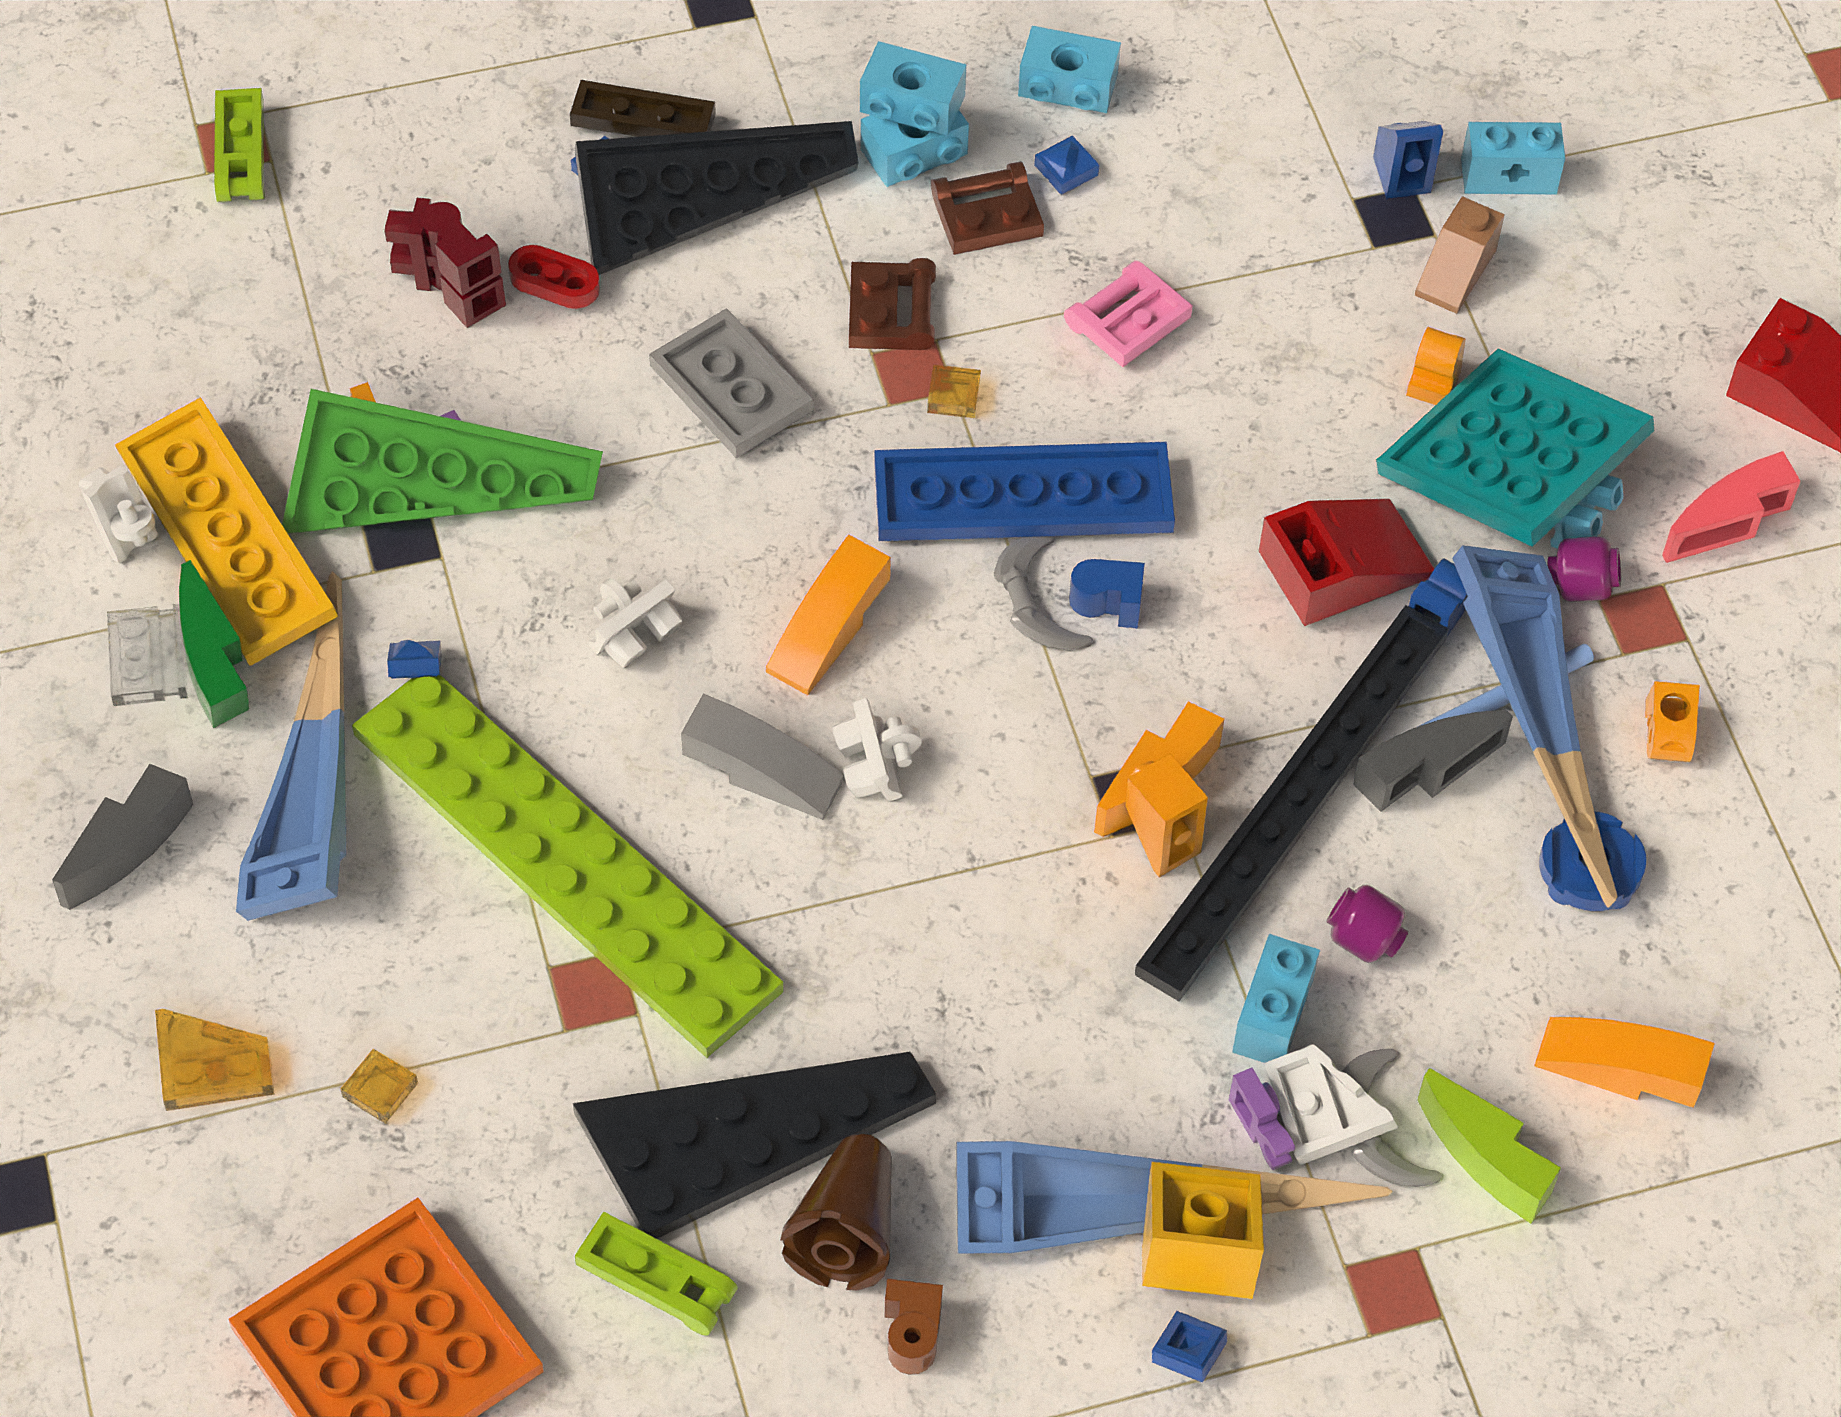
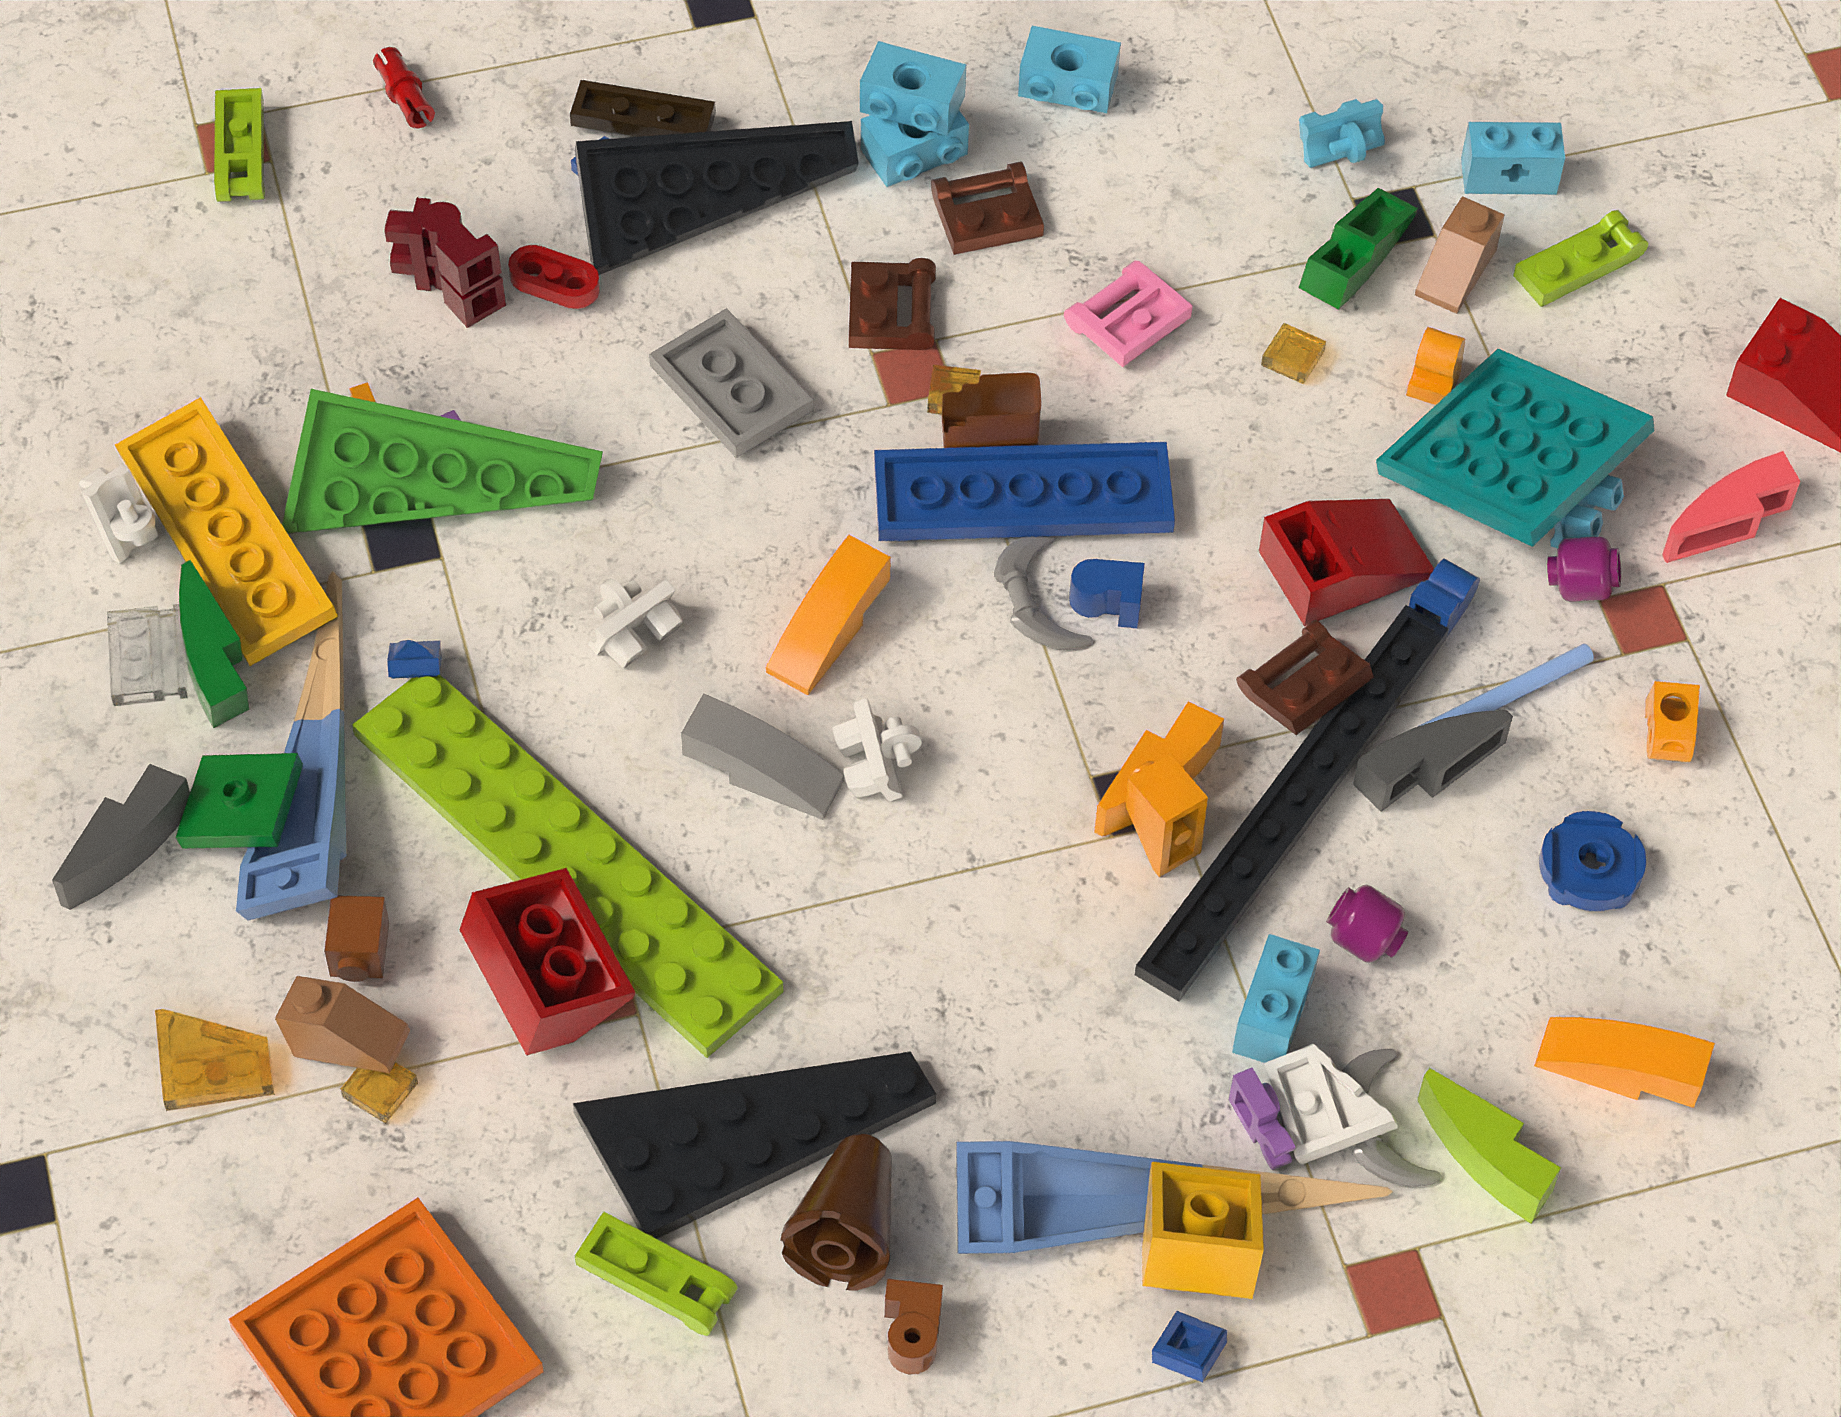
blue tile [1034,135,1099,195] -> none
blue slope [1373,121,1443,199] -> none
medium blue plate [1452,545,1617,908] -> none
none -> green plate [175,753,303,849]
none -> medium nougat slope [275,976,410,1073]
none -> dark orange brick [324,895,389,982]
none -> red pin [373,47,435,129]
none -> red slope [459,868,636,1056]
none -> dark orange piece [942,372,1041,448]
none -> copper plate [1236,620,1374,735]
none -> clear yellow tile [1261,323,1326,384]
none -> green slope [1298,188,1418,310]
none -> medium azure hips [1299,99,1385,168]
none -> lime plate [1513,210,1649,307]

